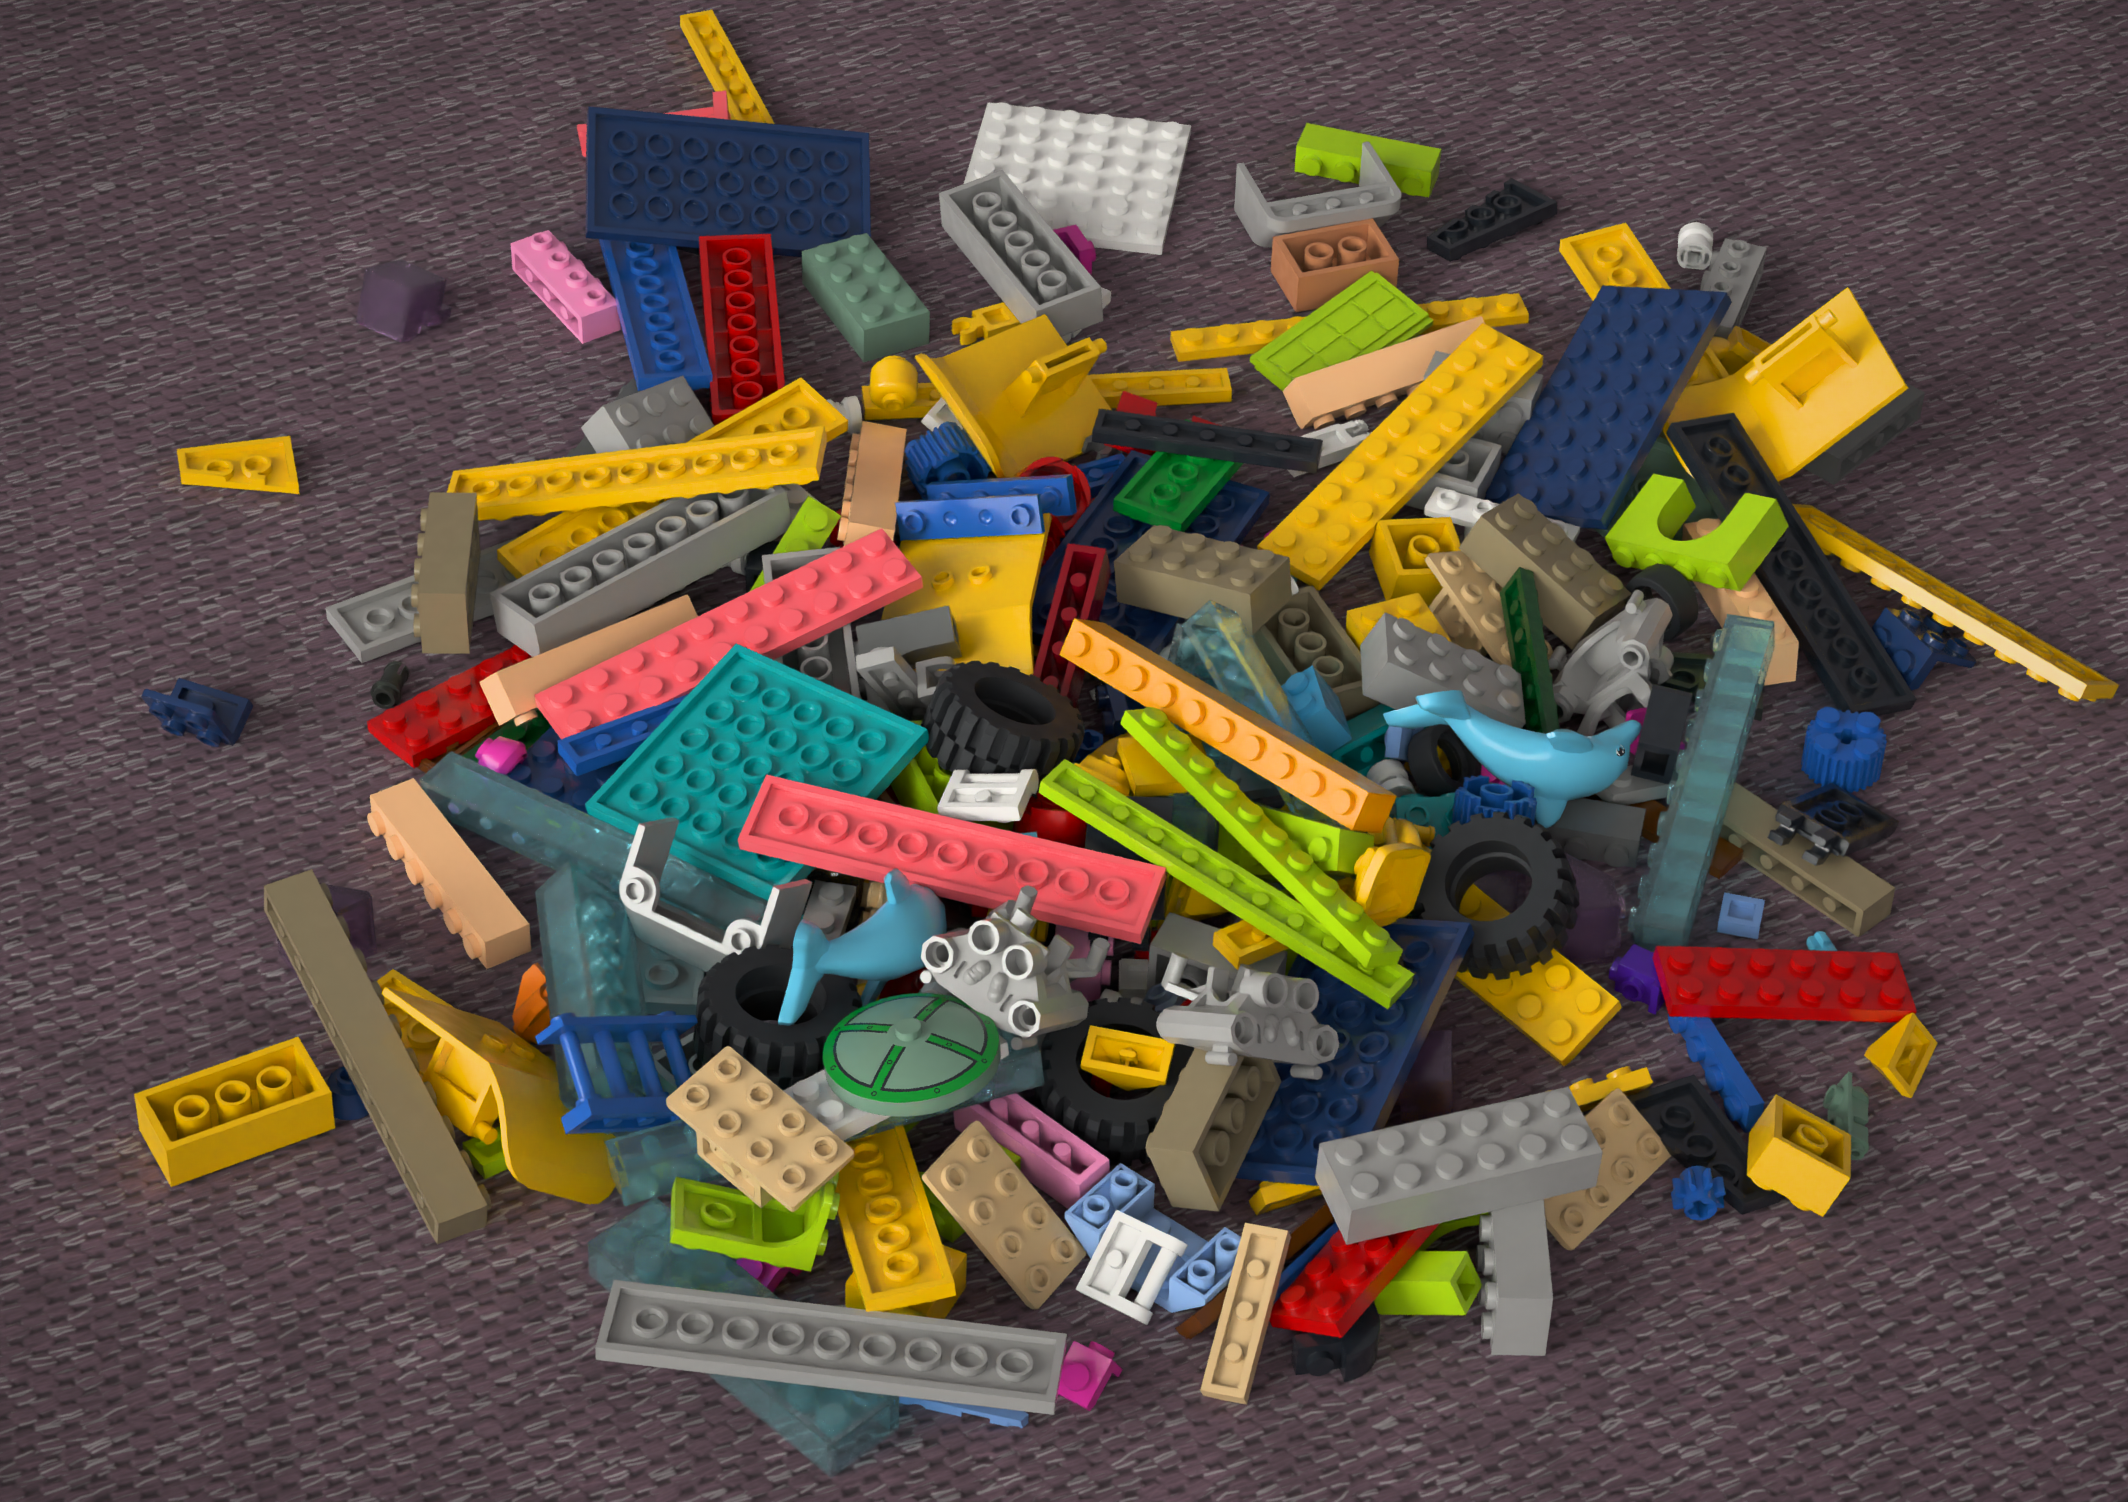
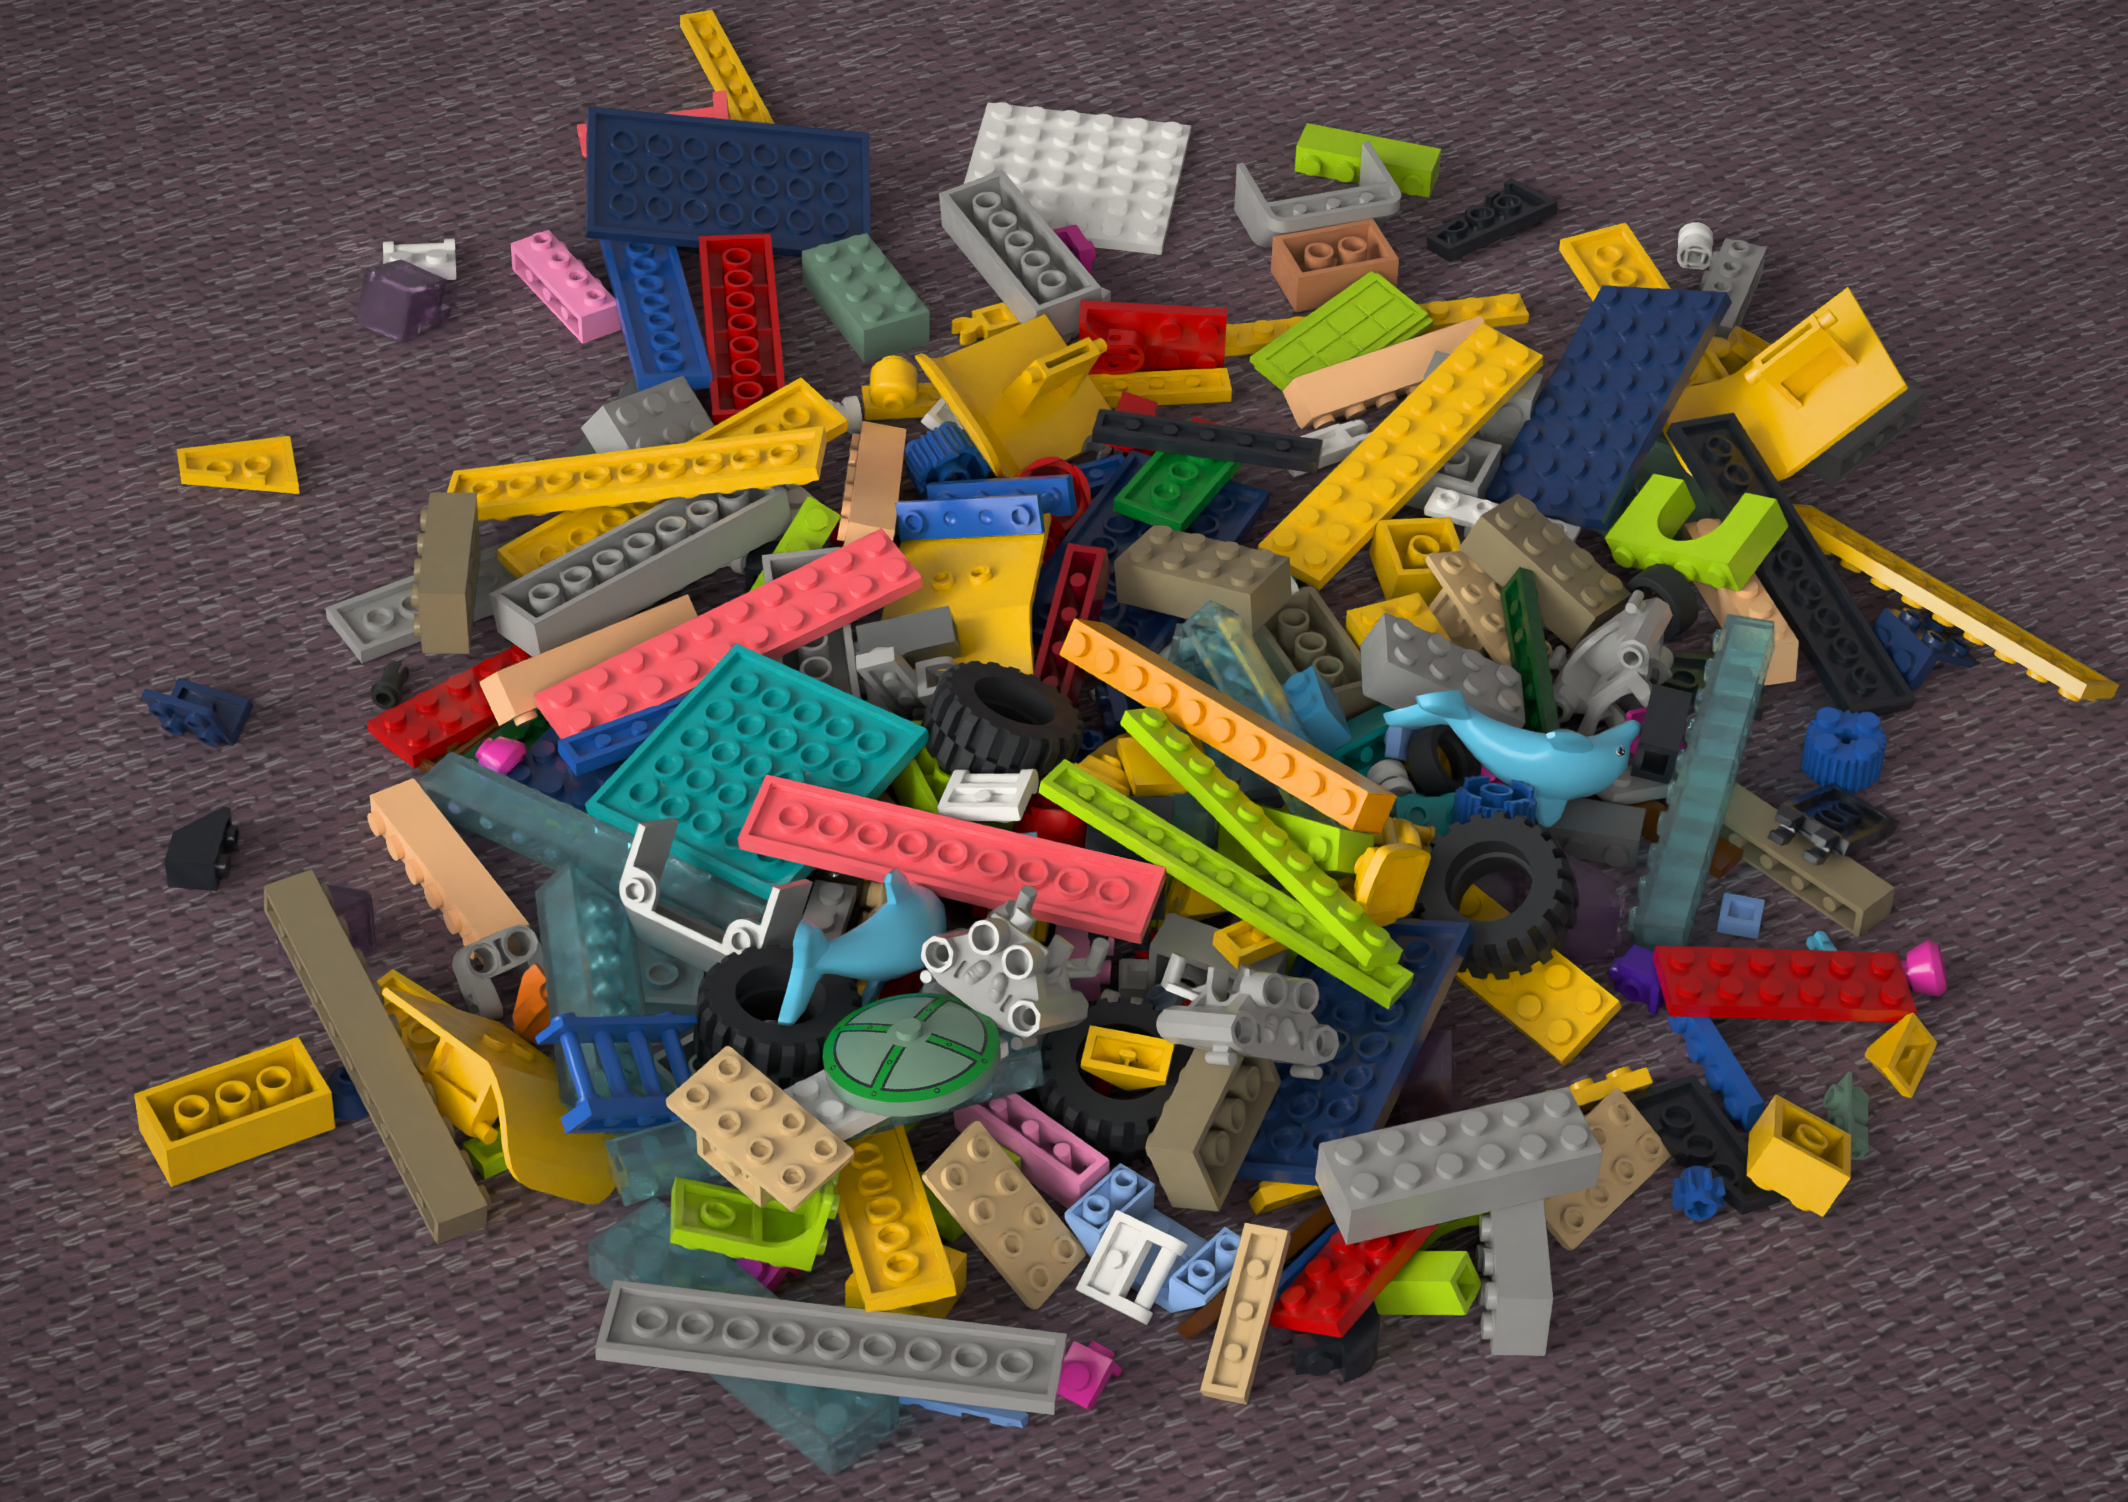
none -> black slope [164,807,239,891]
none -> white plate [383,238,456,283]
none -> light grey piece [452,925,558,1021]
none -> red plate [1079,300,1227,375]
none -> dark pink cone [1900,940,1947,997]

